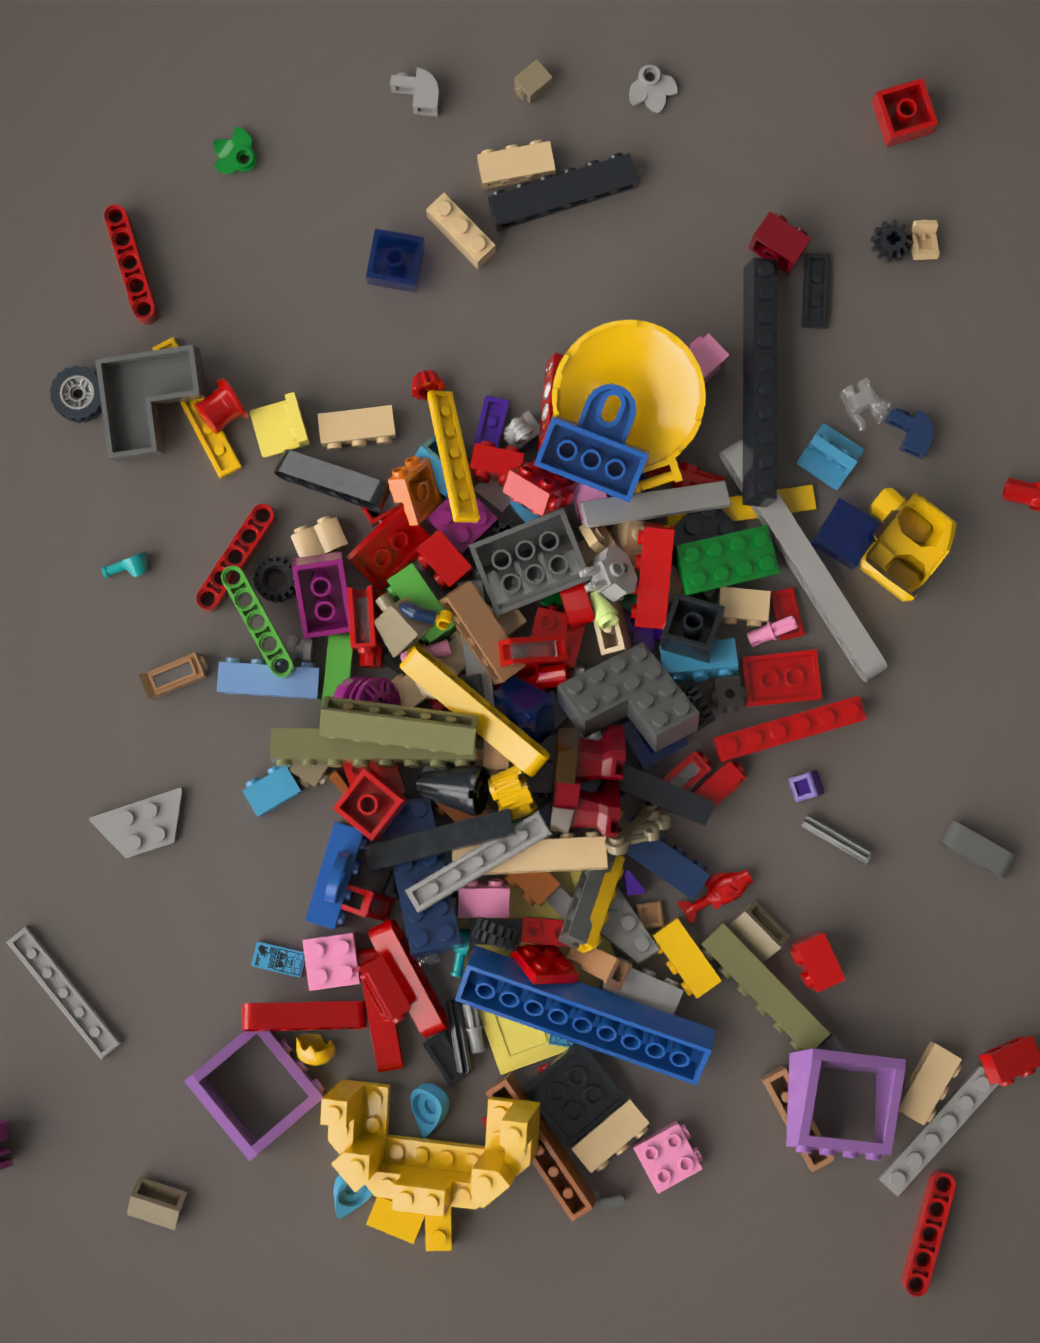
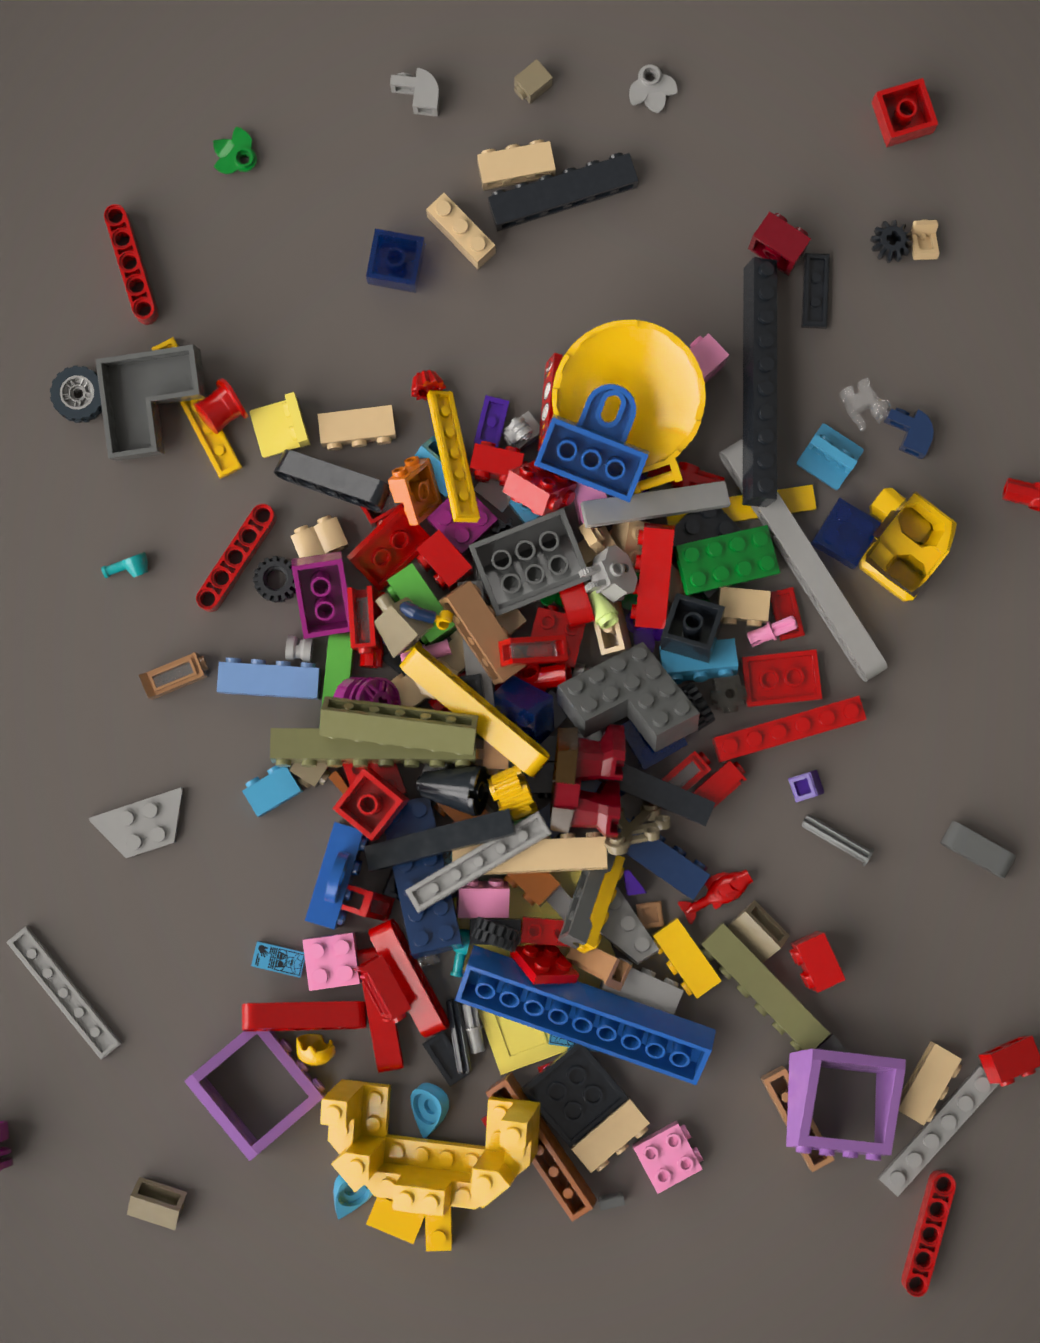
bright green beam [221,566,295,679] -> none

